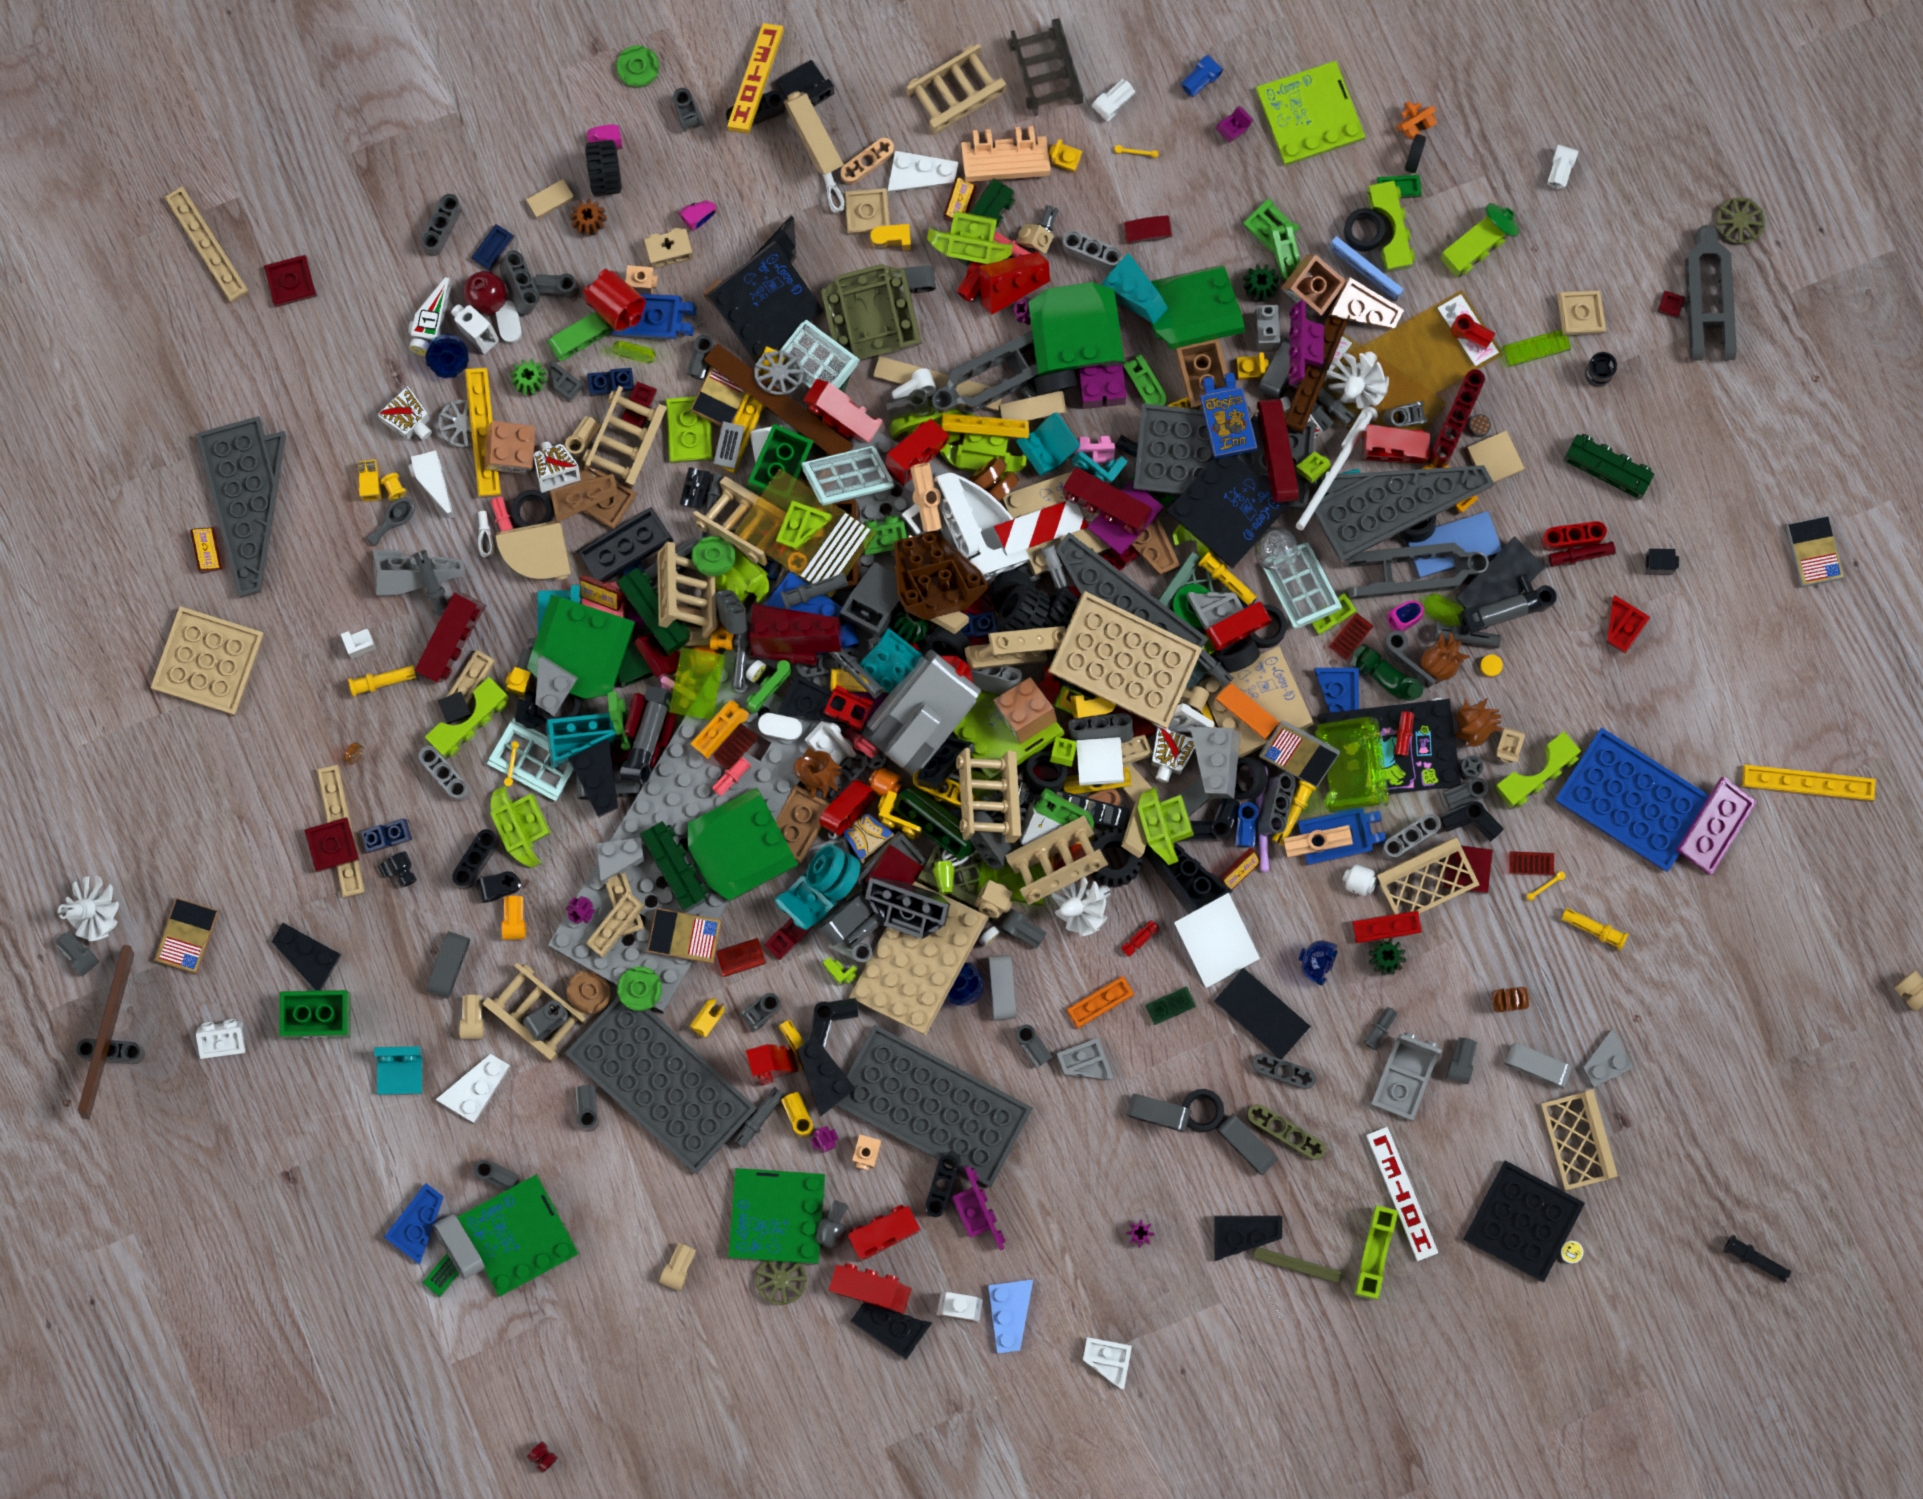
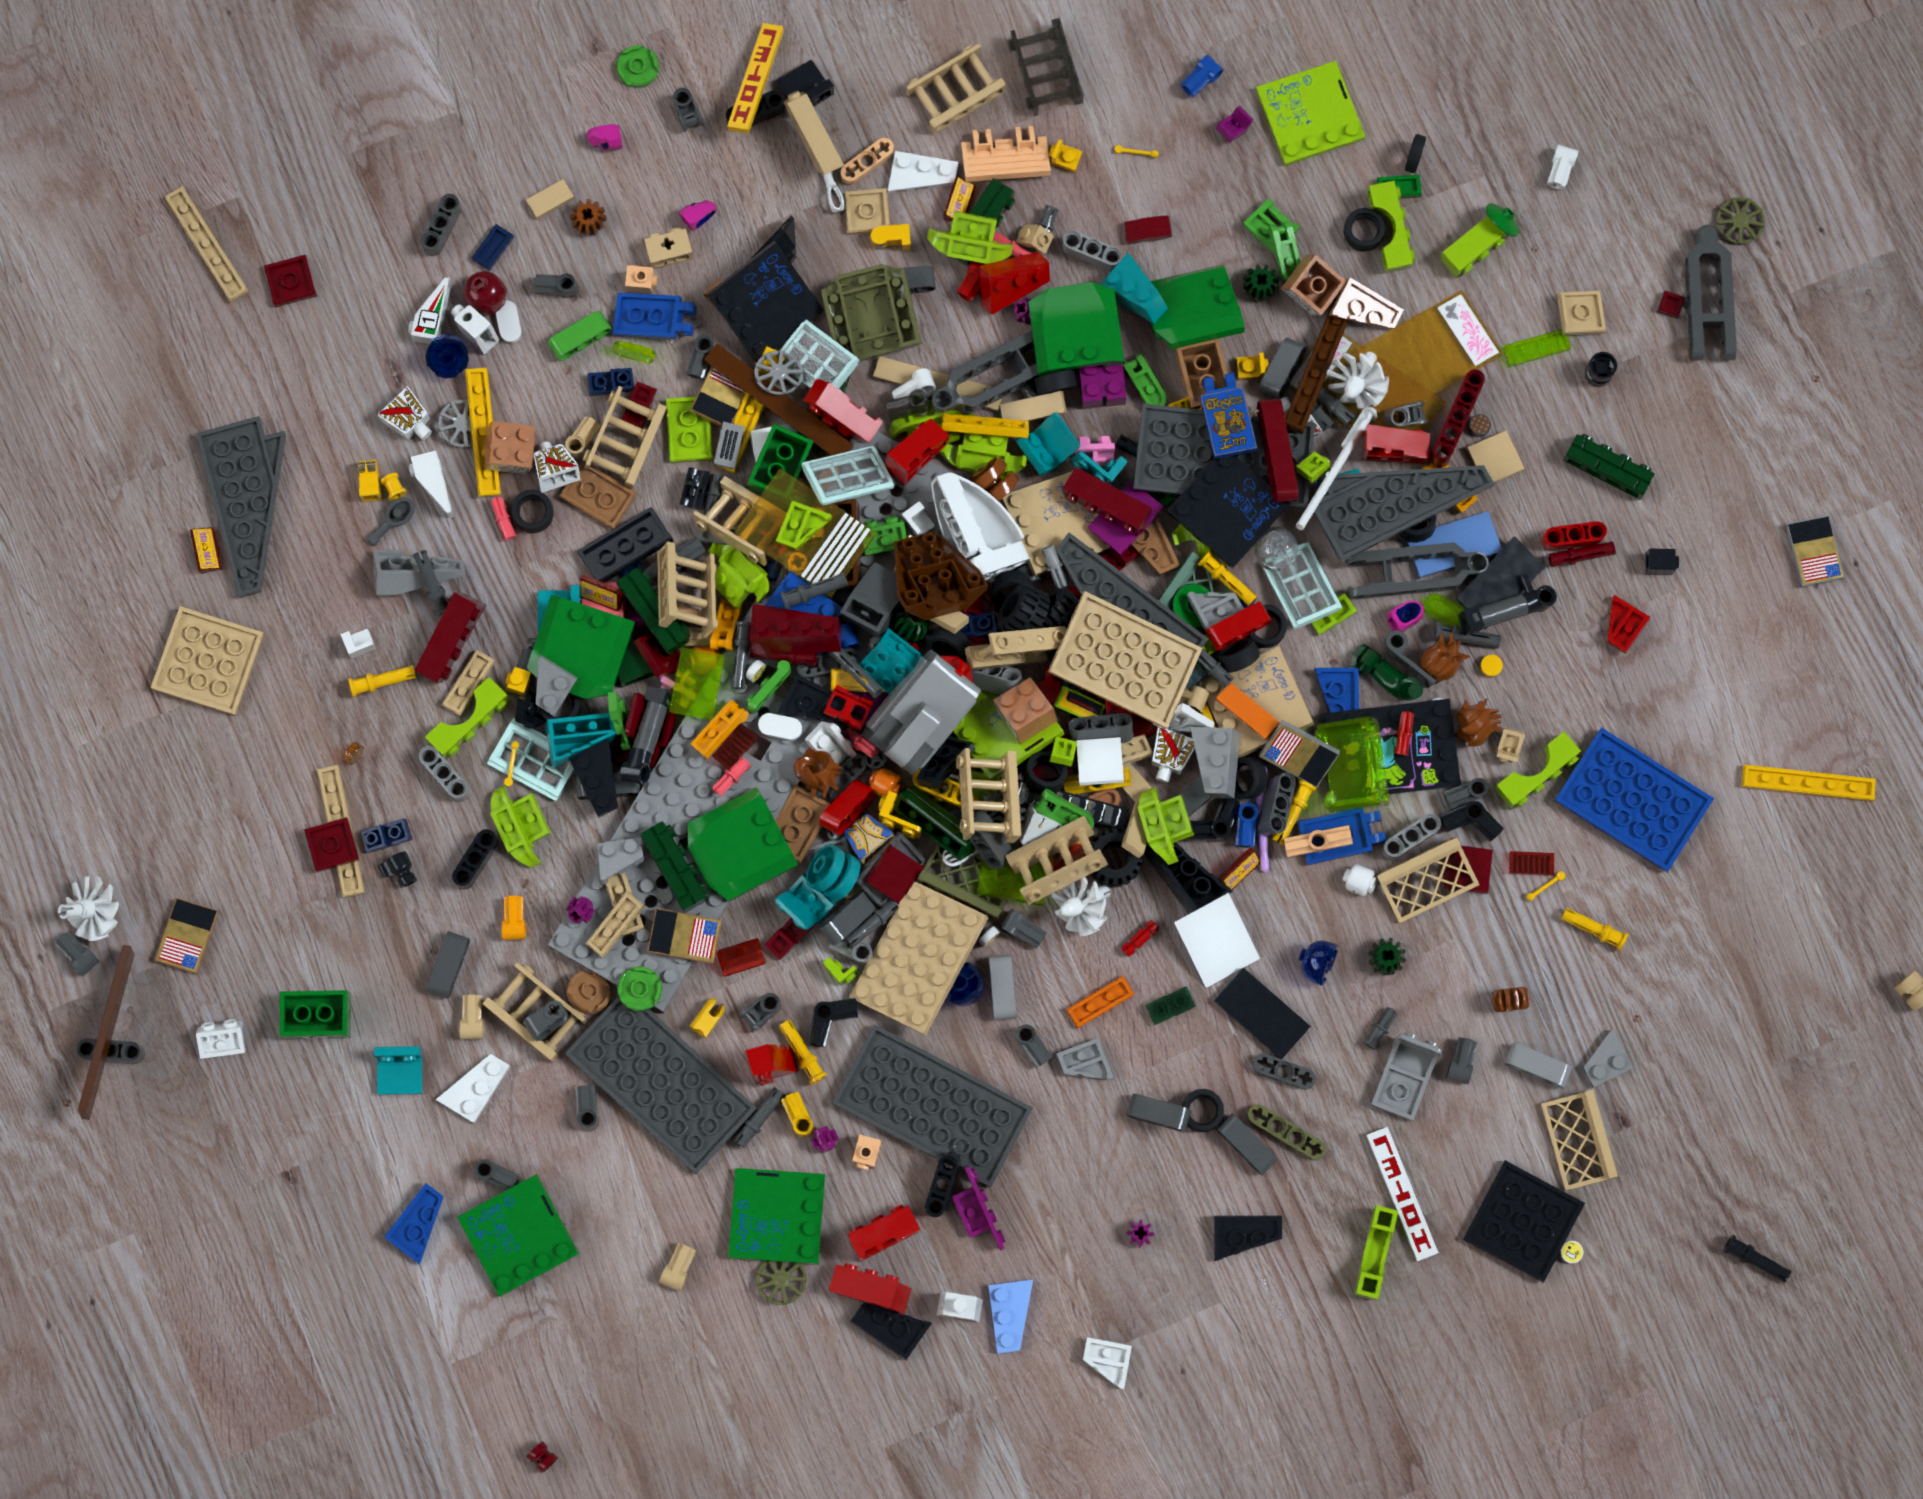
black wing [272,923,342,991] -> none
white tile [409,338,432,356] -> none
green tile [422,1253,459,1297] -> none
light grey beam [433,1214,485,1280] -> none
black piece [438,691,471,725] -> none
black piece [476,871,521,903] -> none
white piece [478,511,495,557] -> none
tan brick [495,520,572,580] -> none
dark grey beam [499,250,540,315] -> none
bright green gear [510,359,547,396] -> none
dark grey tile [550,361,584,402] -> none
medium nougat wing [550,474,618,522] -> none
red cylinder [583,269,646,332] -> none
black tyre [585,140,622,197] -> none
bright green tile [692,536,735,576] -> none
dark grey beam [715,590,747,634] -> none
black wing [796,1036,856,1117] -> none
dark grey piece [816,1200,848,1249] -> none
black wedge [865,877,950,939] -> none
light nougat piece [910,463,943,532] -> none
lime cone [933,861,955,895] -> none
tan brick [974,880,1013,918] -> none
sticker [993,501,1088,555] -> none
yellow leg [1071,695,1115,718] -> none
white piece [1092,79,1135,121] -> none
olive axle [1253,1247,1341,1283] -> none
light grey hips [1254,305,1280,352] -> none
magenta bracket [1288,300,1324,386] -> none
clear red tile [1329,613,1374,661] -> none
light blue tile [1330,236,1403,301] -> none
red tile [1352,910,1422,943] -> none
orange hips [1395,101,1437,140] -> none
red piece [1451,314,1496,350] -> none
dark grey wheel [1459,755,1484,780] -> none
tile [1676,777,1757,875] -> none

